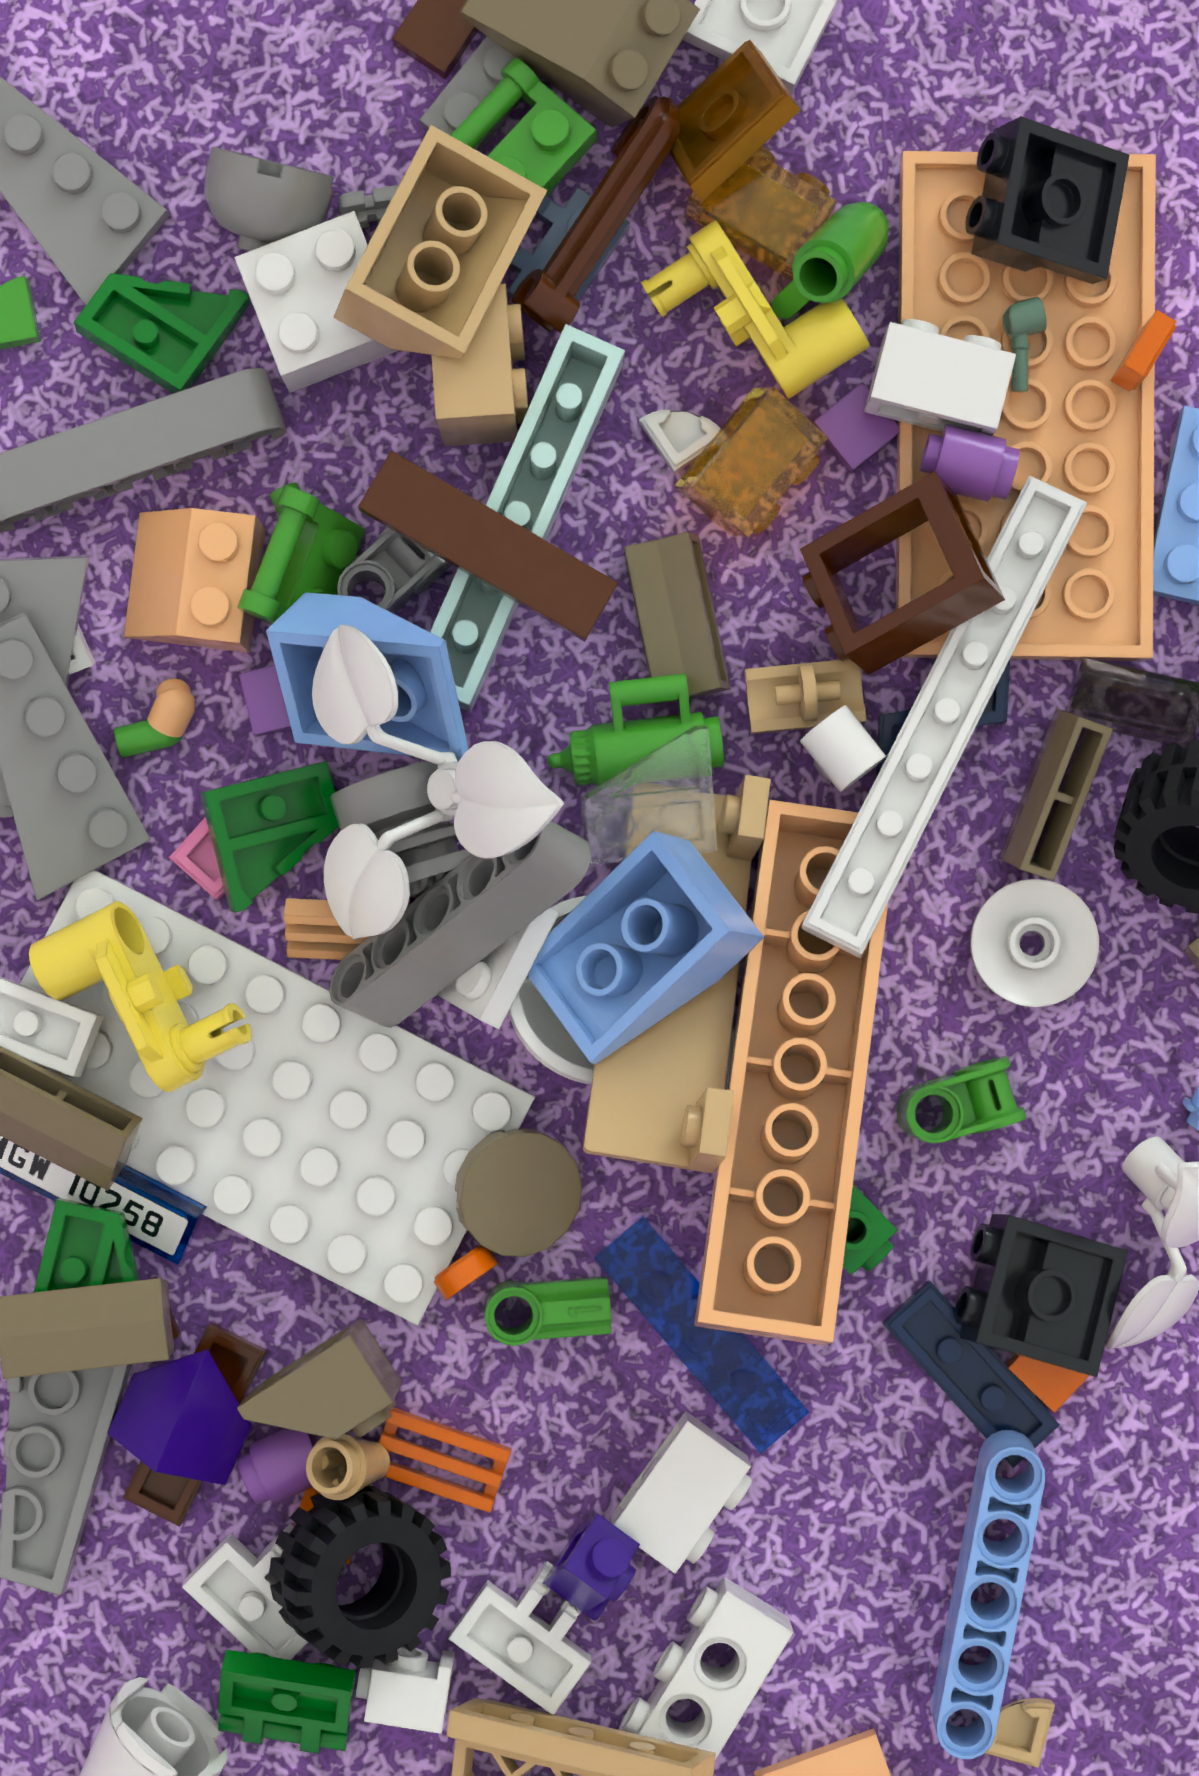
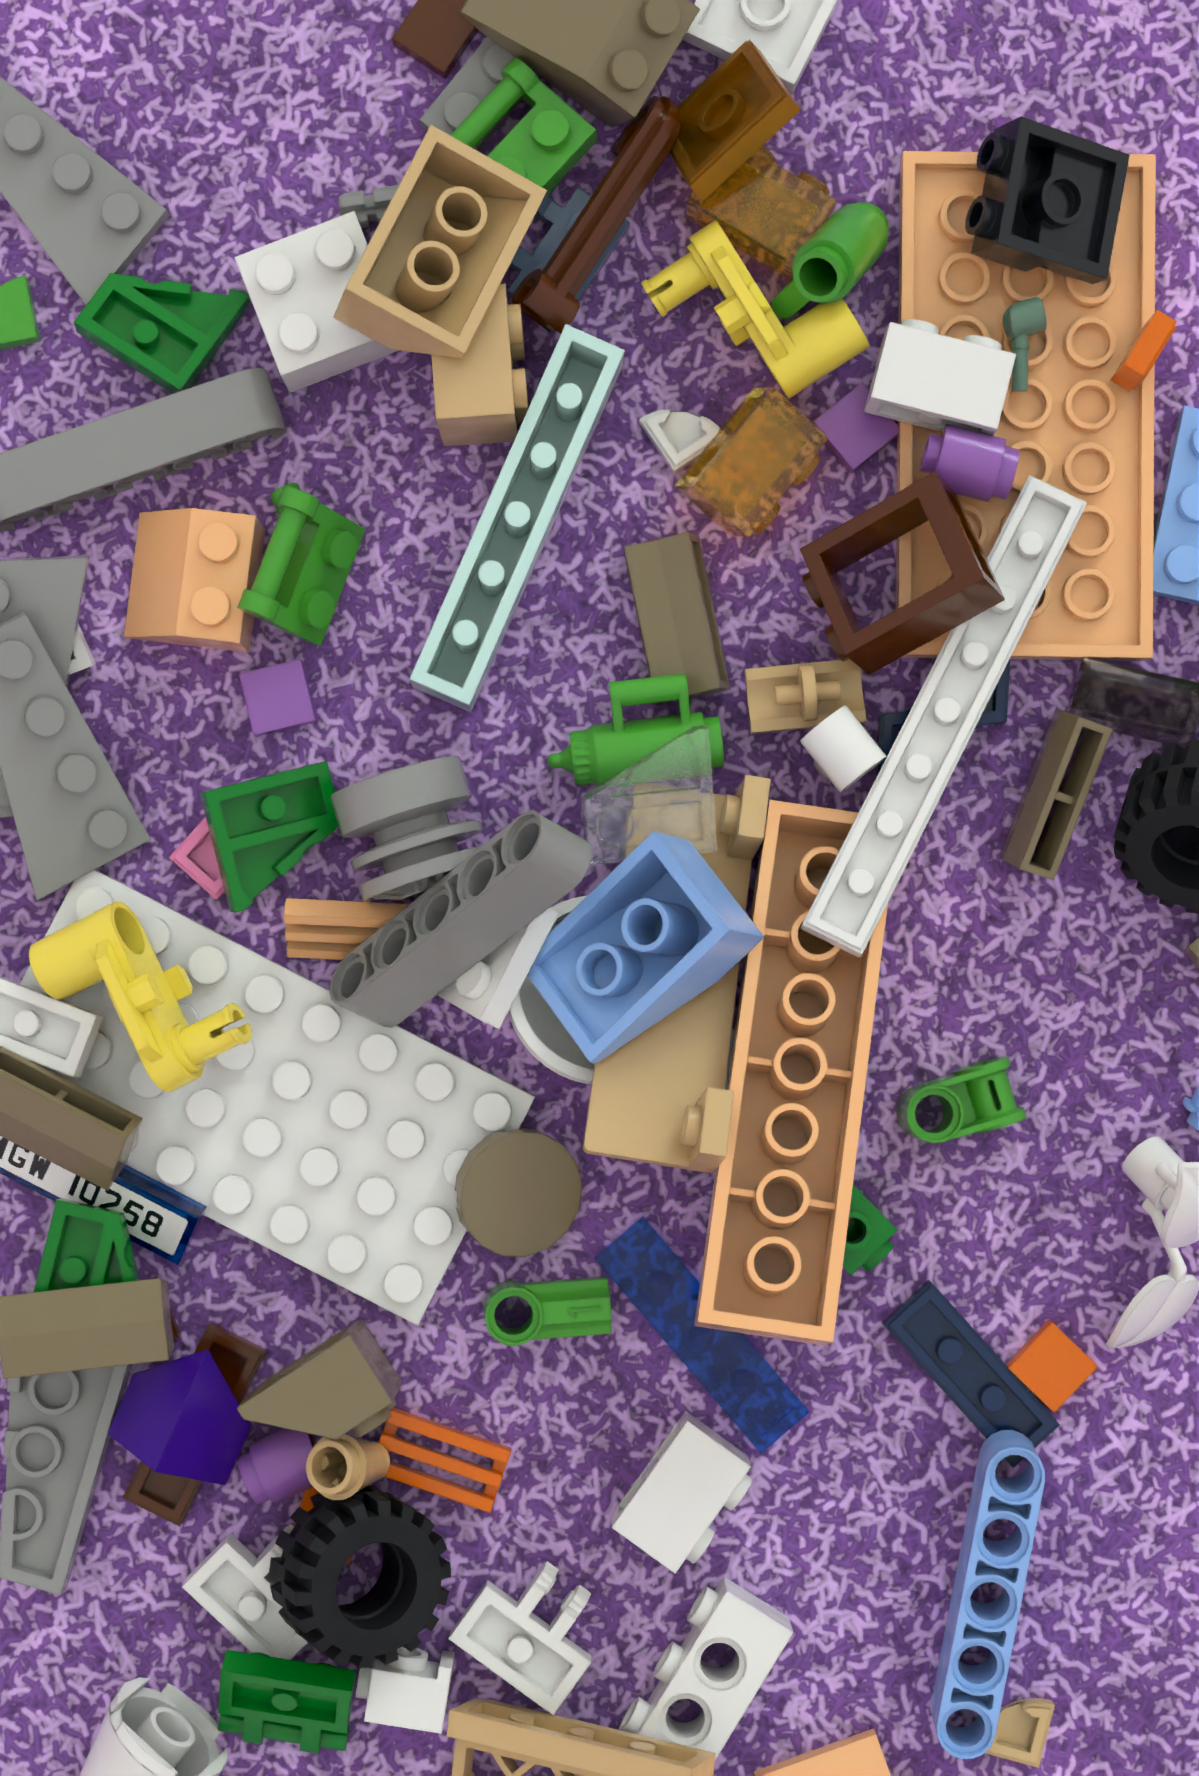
arm [114,678,195,758] -> none
light grey cylinder [204,147,334,251] -> none
light blue slope [266,592,469,762] -> none
white plant [312,625,564,940] -> none
light grey piece [337,527,452,614] -> none
reddish brown tile [358,450,618,642] -> none
orange tile [434,1245,499,1300] -> none
dark purple brick [543,1513,640,1621] -> none
black plate [954,1214,1128,1377] -> none
white dish [970,879,1099,1007] -> none

